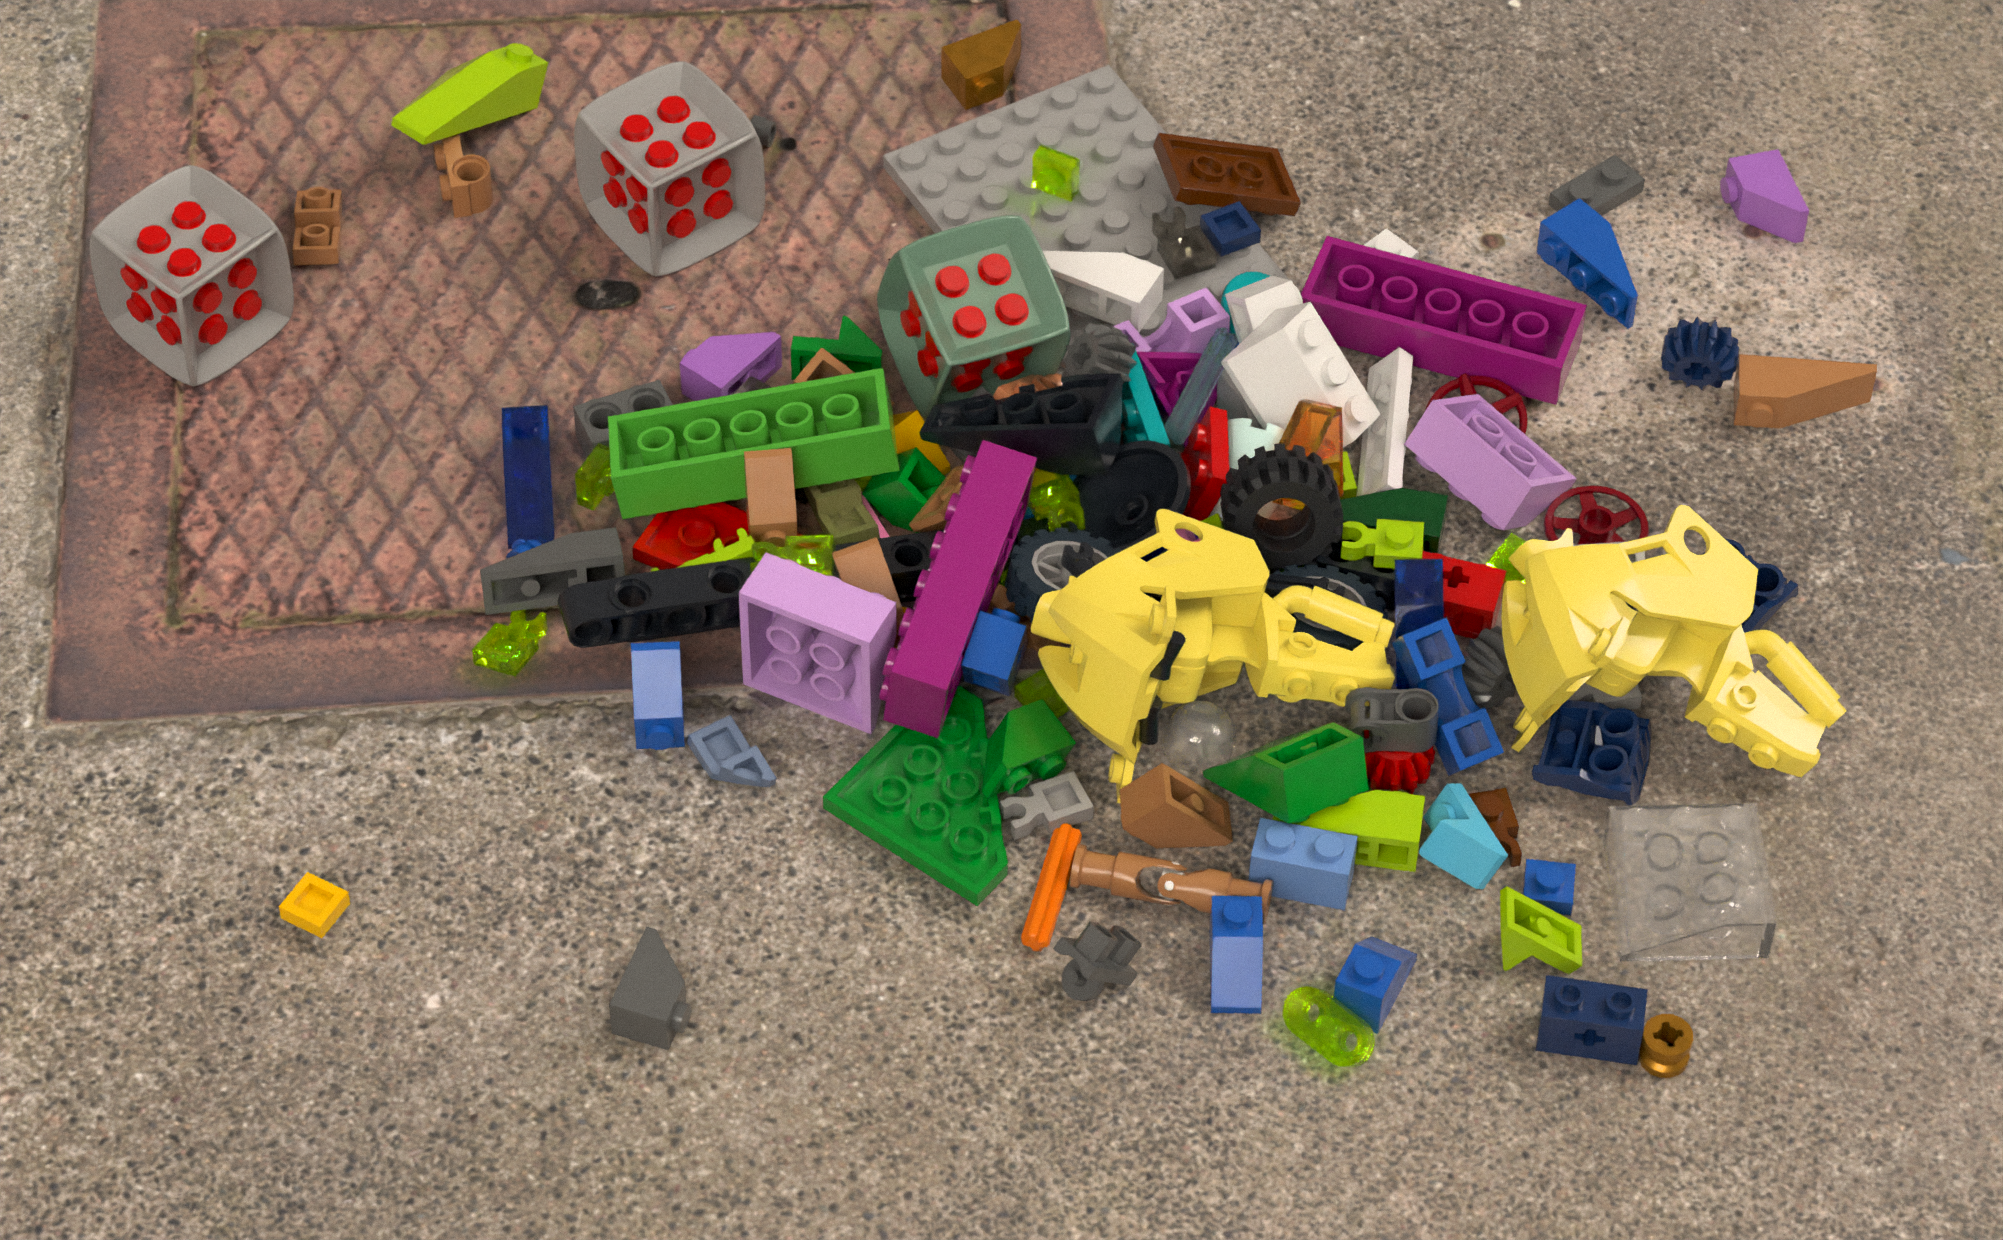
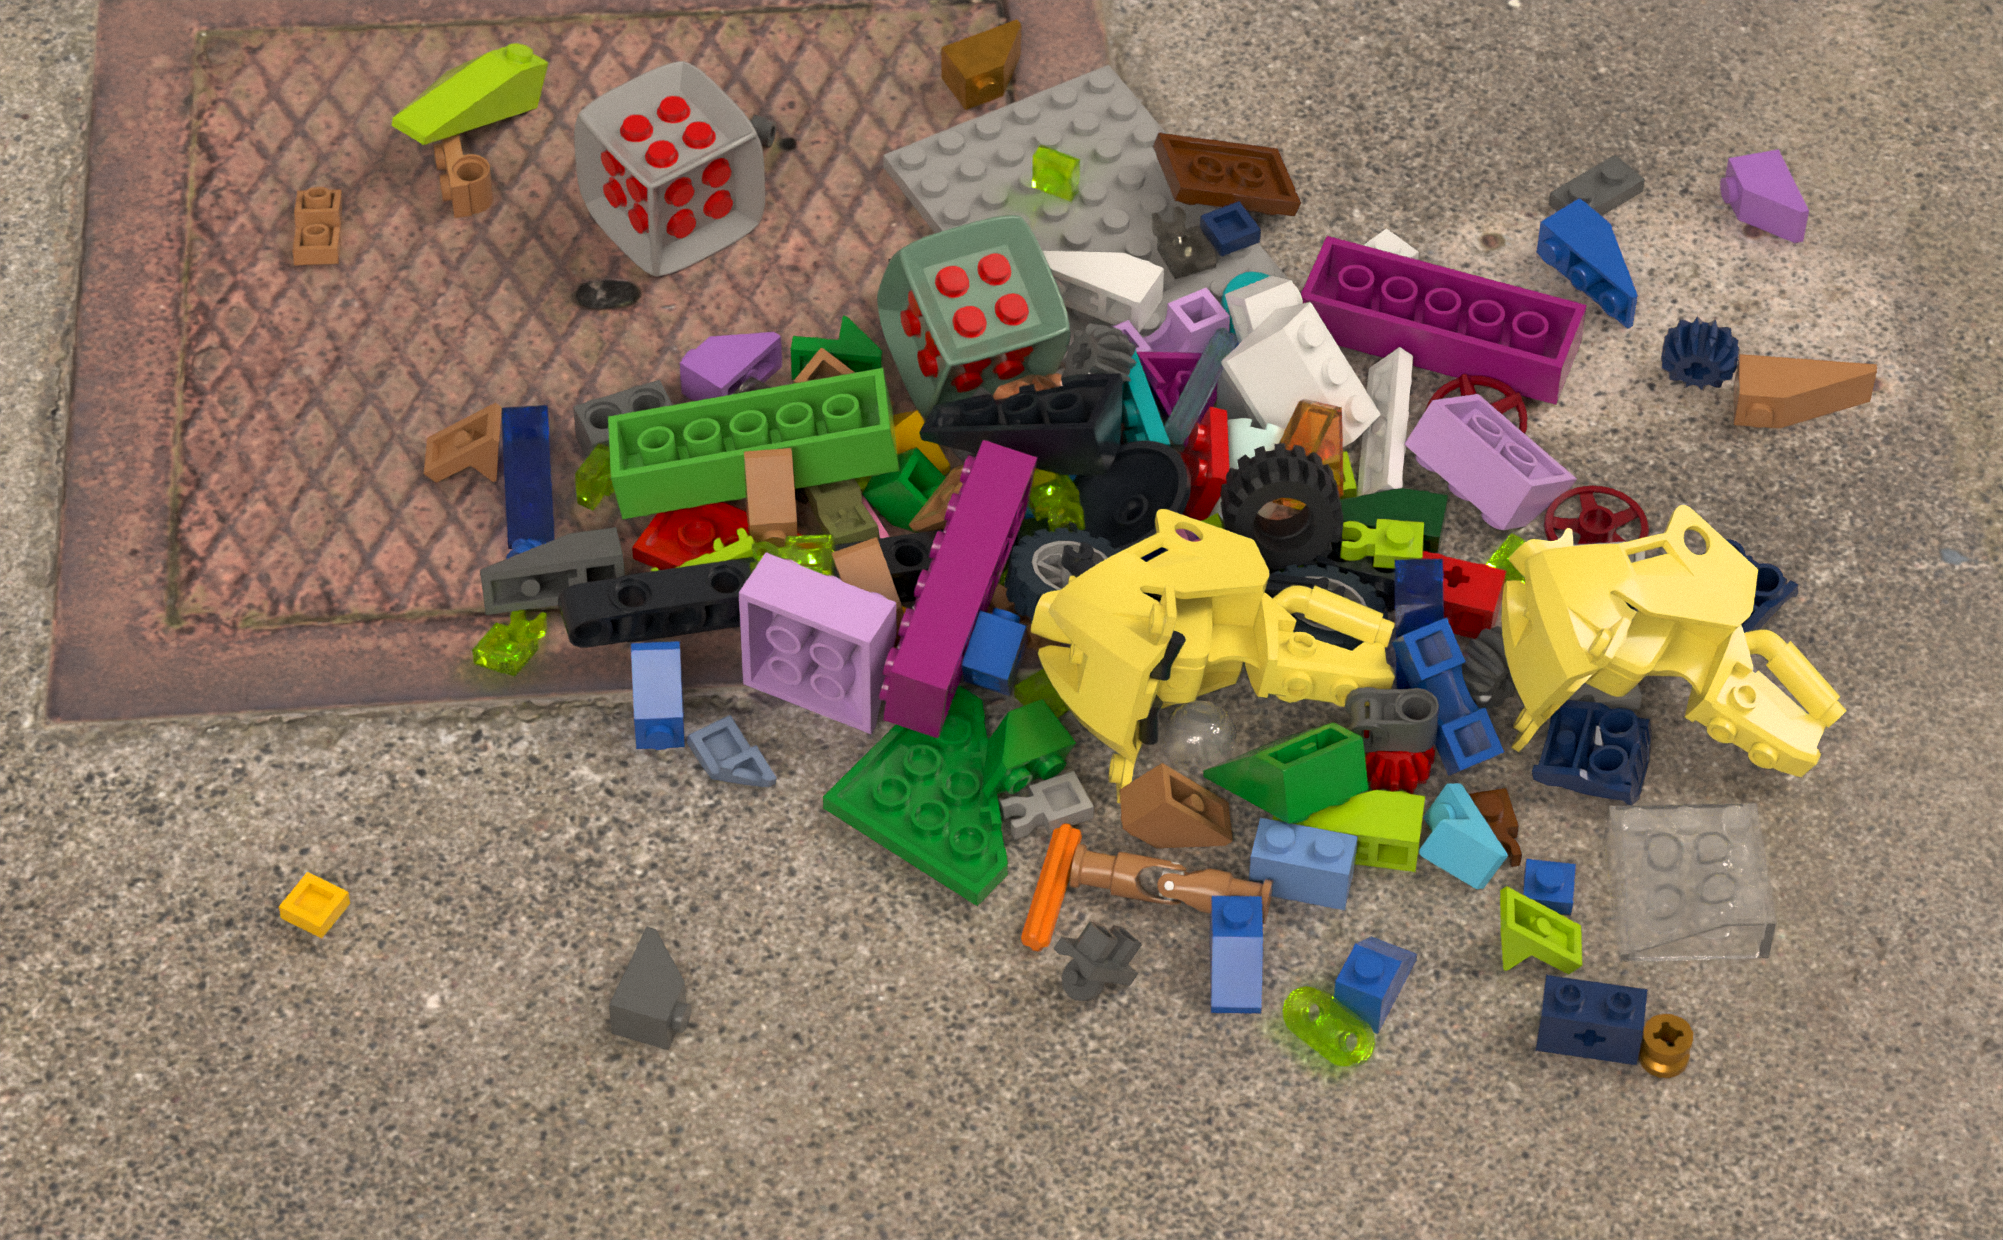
light grey piece [90,165,294,386] -> none
none -> medium nougat slope [424,402,502,483]

